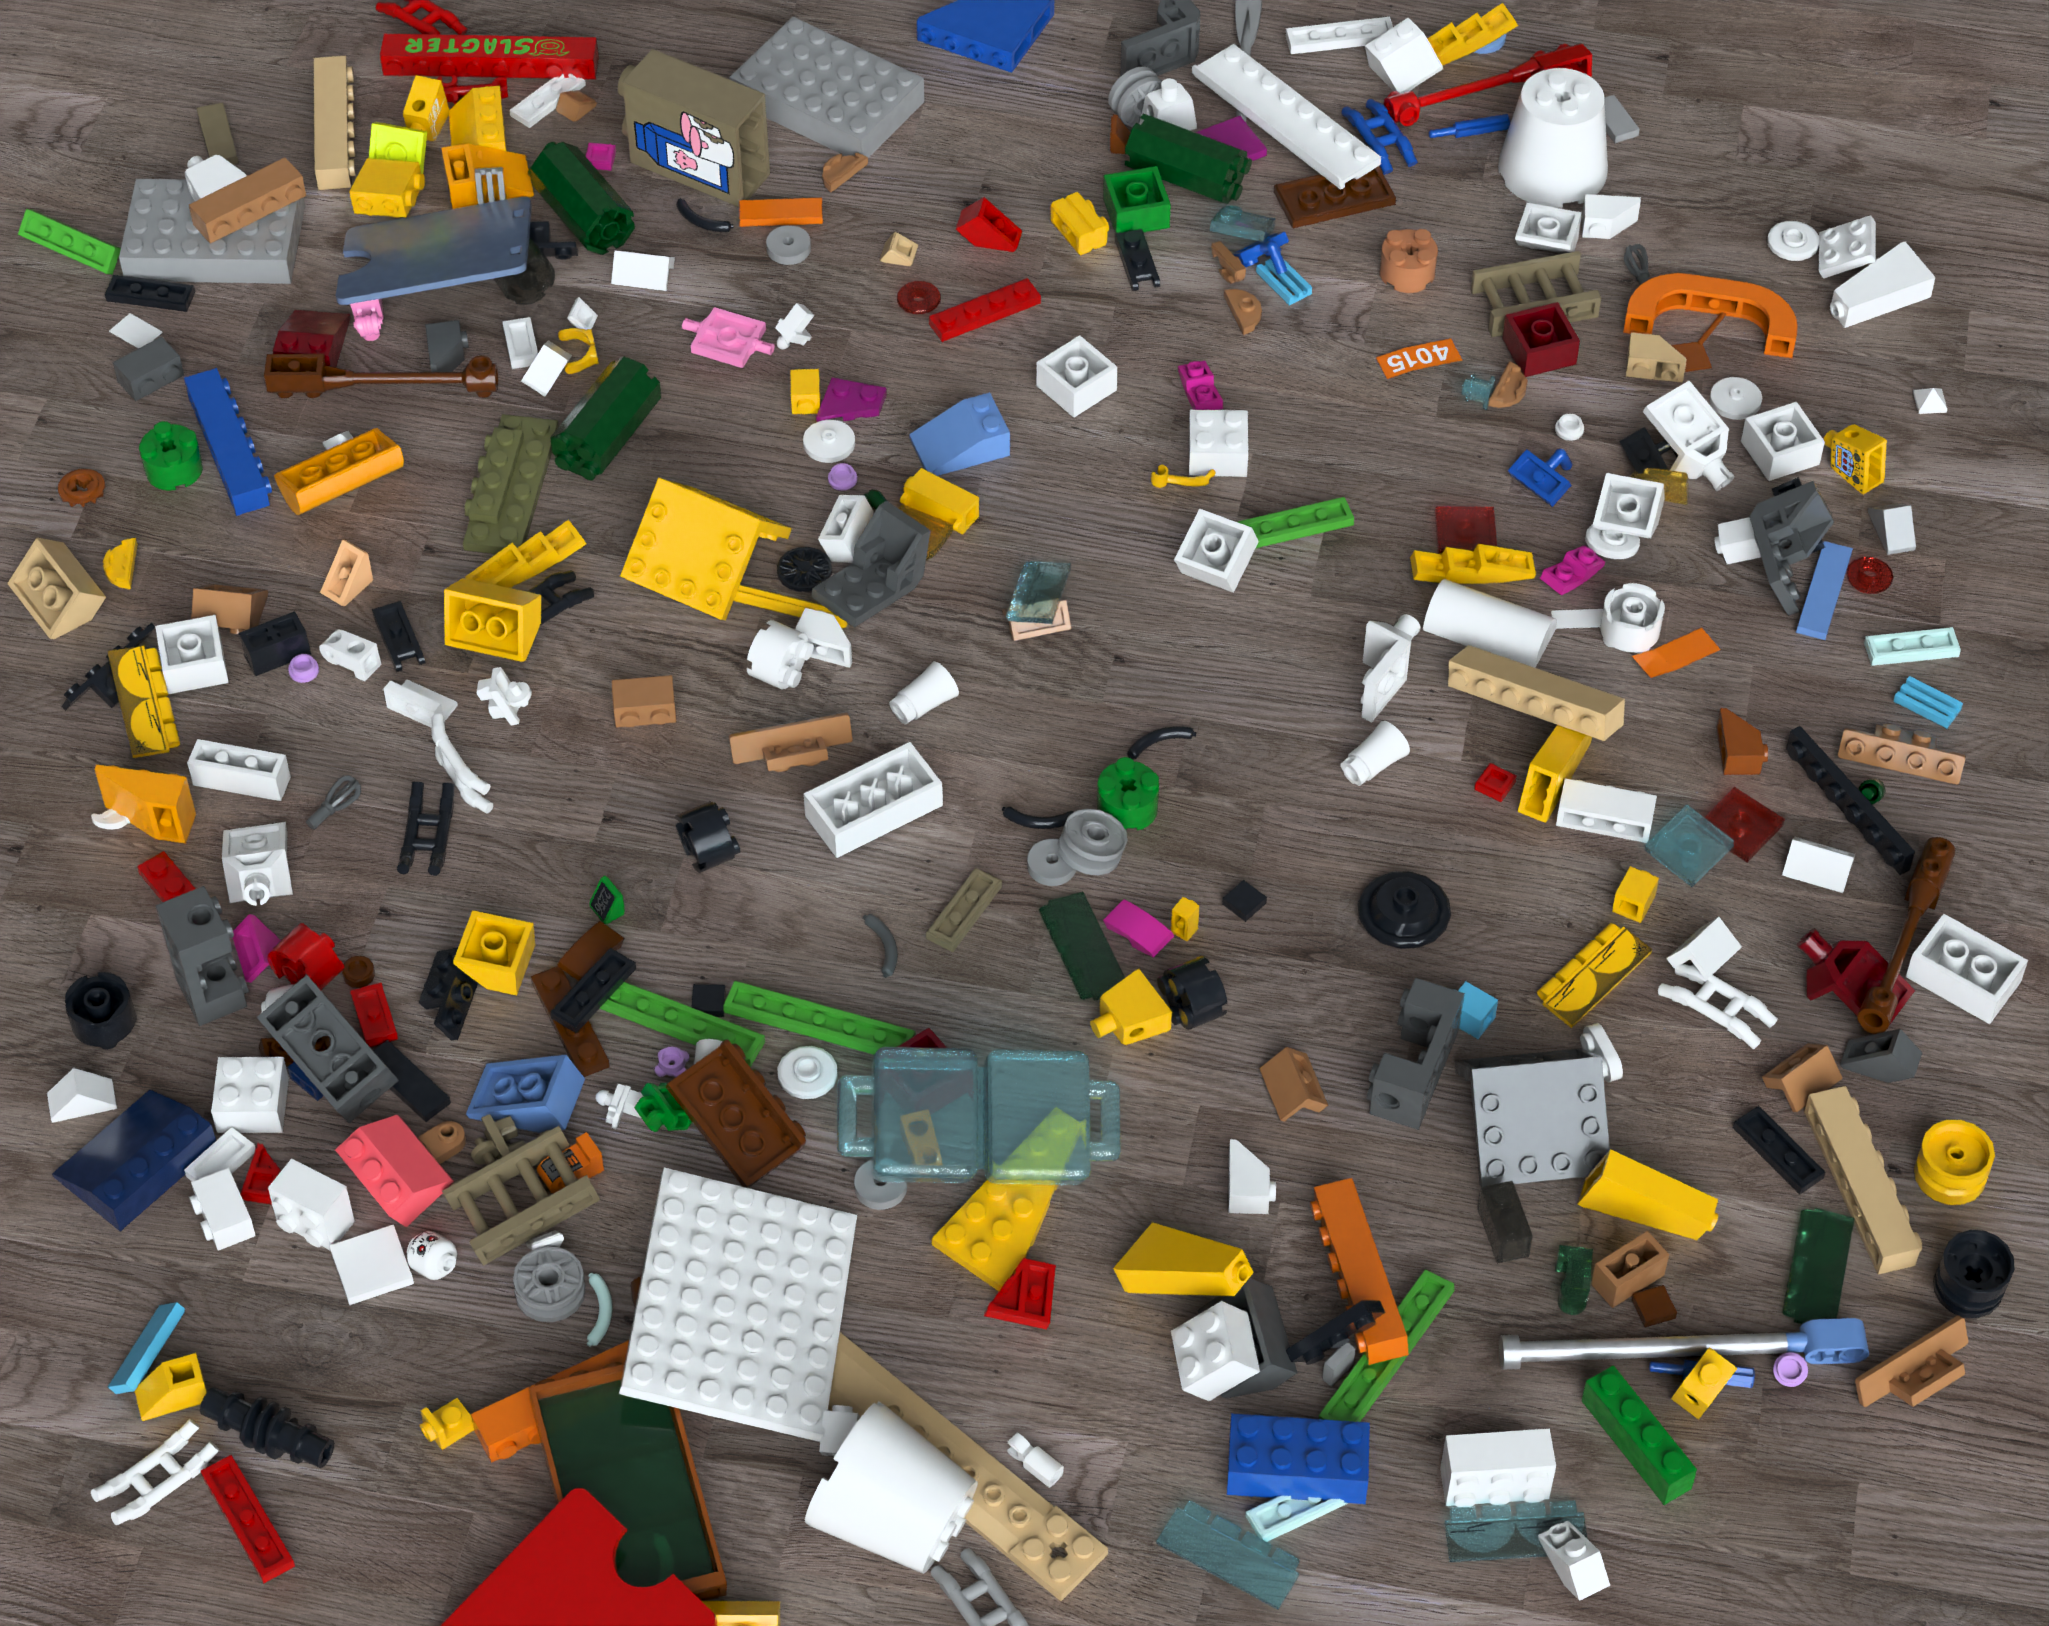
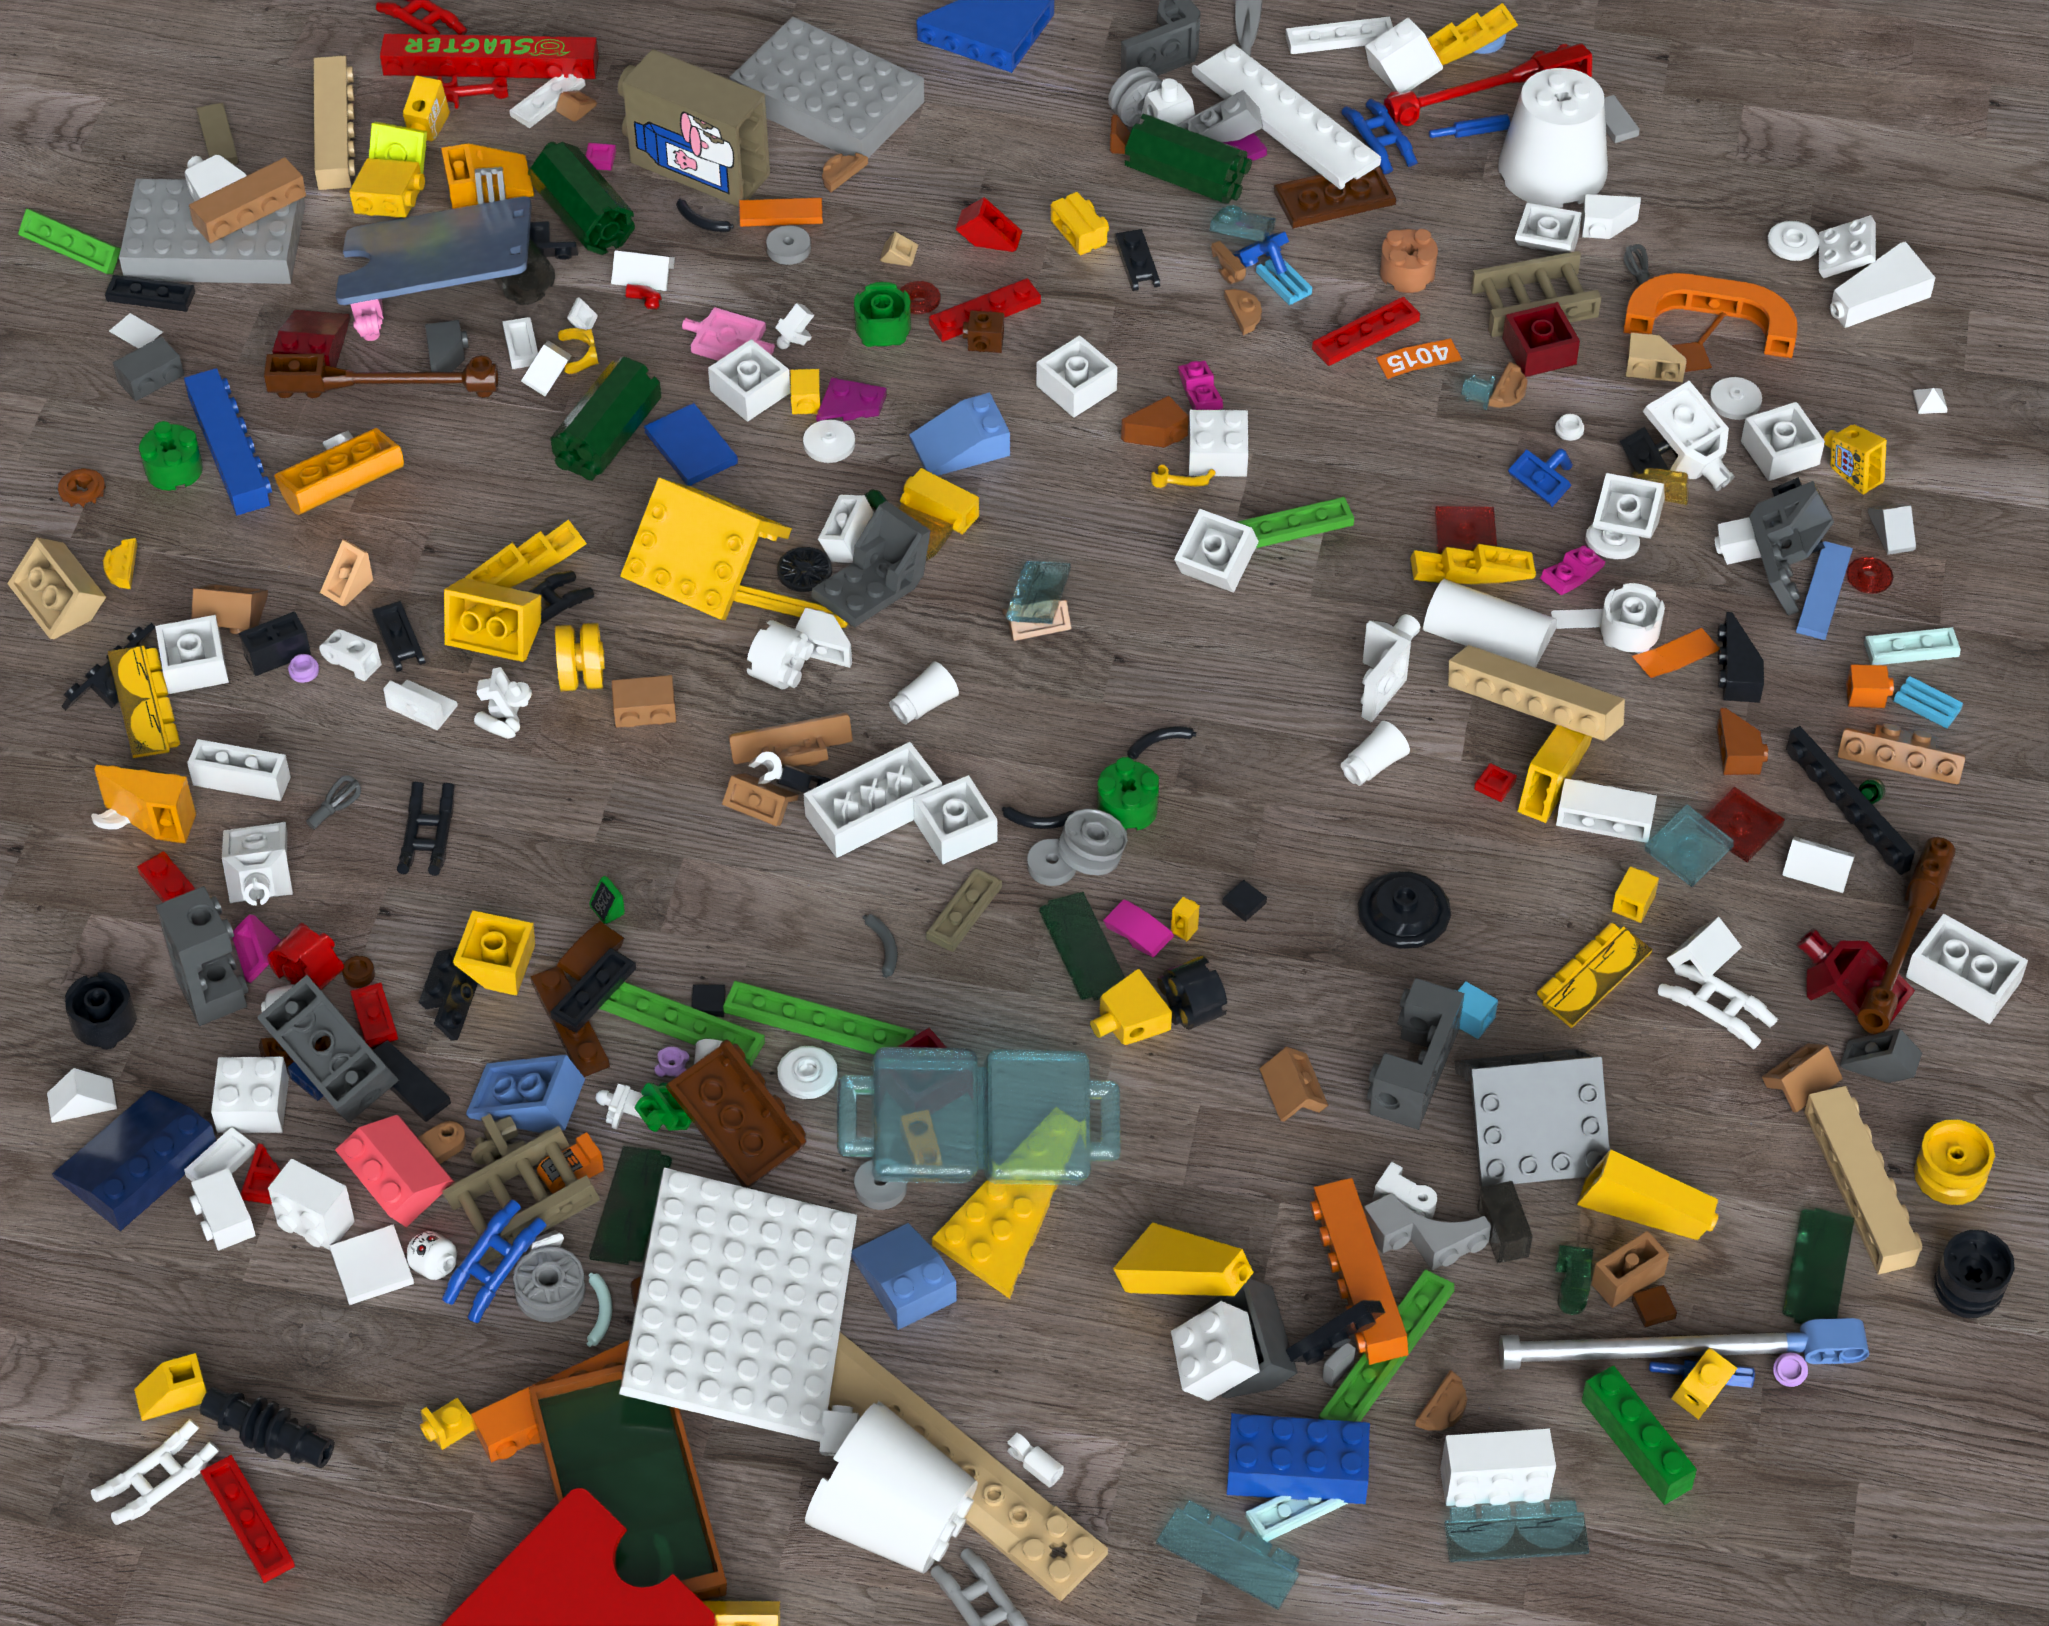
medium azure tile [108,1302,185,1394] -> none
white piece [431,714,493,814] -> none
yellow slope [449,86,507,151] -> none
olive plate [463,414,559,554] -> none
black brick [675,801,741,873] -> none
lavender plate [828,463,857,491] -> none
red wing [984,1258,1056,1330] -> none
green brick [1103,166,1171,233] -> none
white slope [1228,1139,1276,1214] -> none
white slope [1538,1521,1610,1601] -> none
white plate [1580,1023,1623,1082] -> none
black tile [1733,1105,1826,1195] -> none
medium nougat bracket [1855,1315,1968,1407] -> none
none -> blue piece [442,1199,546,1323]
none -> white arm [474,711,520,739]
none -> yellow wheel [555,622,605,692]
none -> clear green windscreen [589,1146,672,1265]
none -> red arm [626,284,662,310]
none -> blue tile [644,403,738,486]
none -> white brick [708,339,791,422]
none -> medium nougat panel [722,773,799,826]
none -> piece [748,752,831,793]
none -> medium blue slope [851,1223,957,1330]
none -> green brick [854,282,911,347]
none -> white brick [913,775,997,864]
none -> reddish brown brick [963,311,1004,353]
none -> dark orange slope [1121,395,1189,448]
none -> light grey slope [1177,90,1263,142]
none -> red plate [1312,296,1420,366]
none -> light grey arch [1363,1193,1491,1270]
none -> white leg [1373,1162,1437,1219]
none -> medium nougat plate [1415,1370,1467,1431]
none -> black slope [1717,612,1764,703]
none -> orange brick [1846,665,1894,708]

